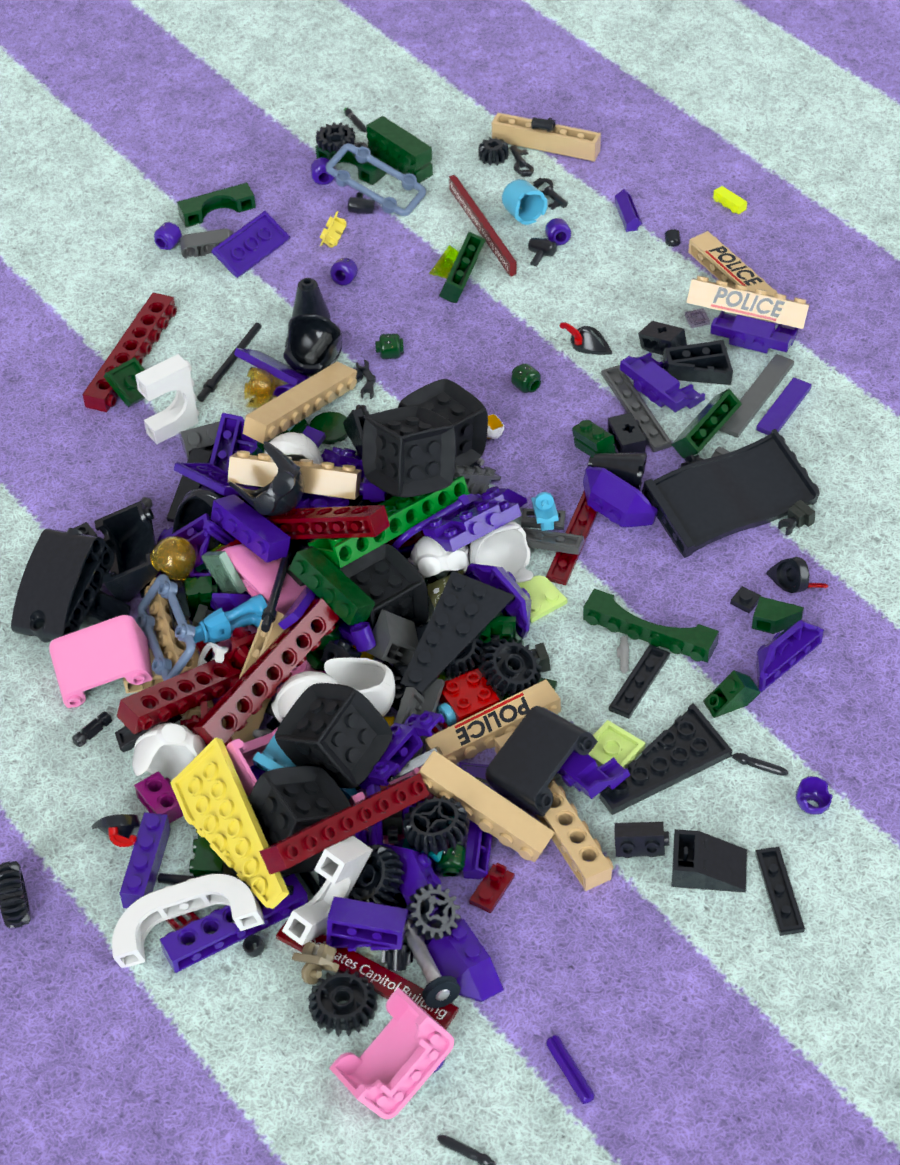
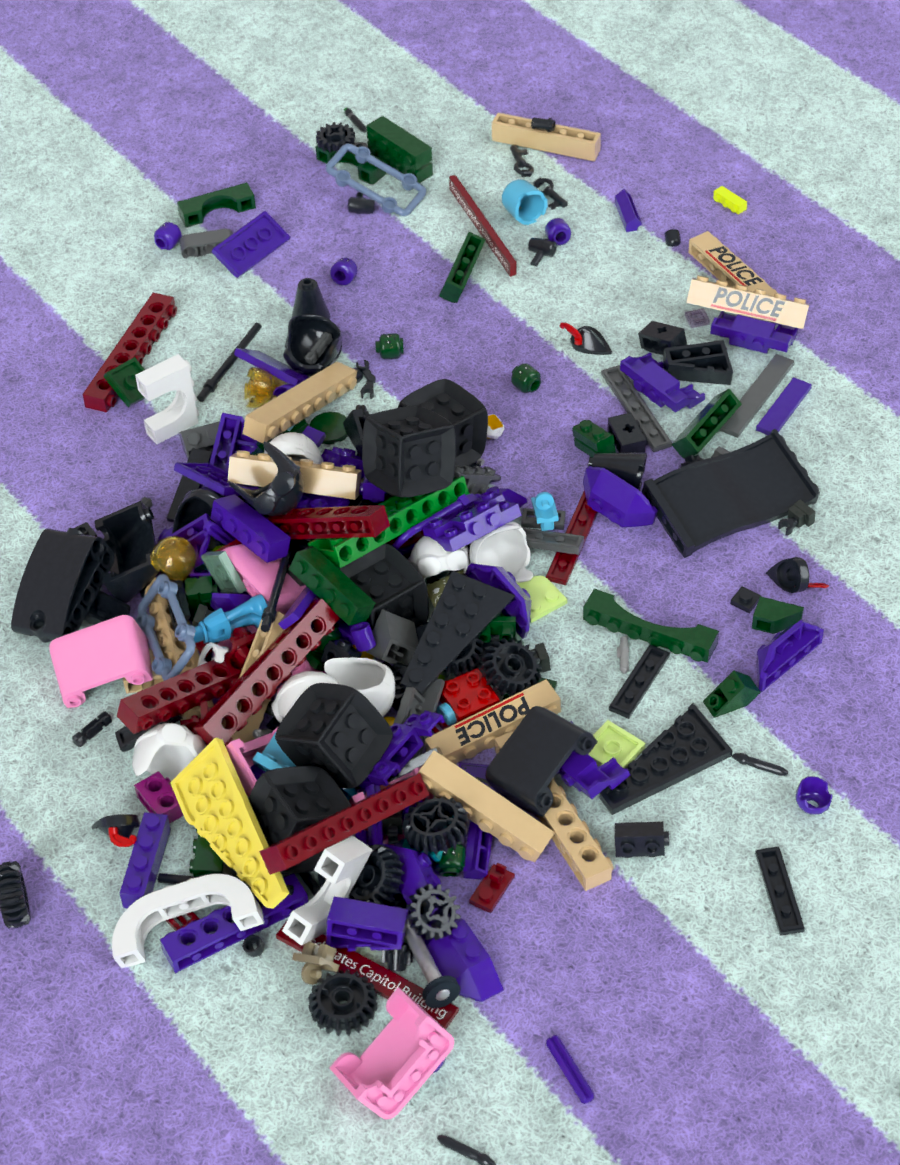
dark purple head [311,158,334,185] -> none
light yellow hinge [320,211,347,248] -> none
clear neon green slope [429,245,459,279] -> none
black gear [478,137,509,166] -> none
black slope [671,829,747,892] -> none

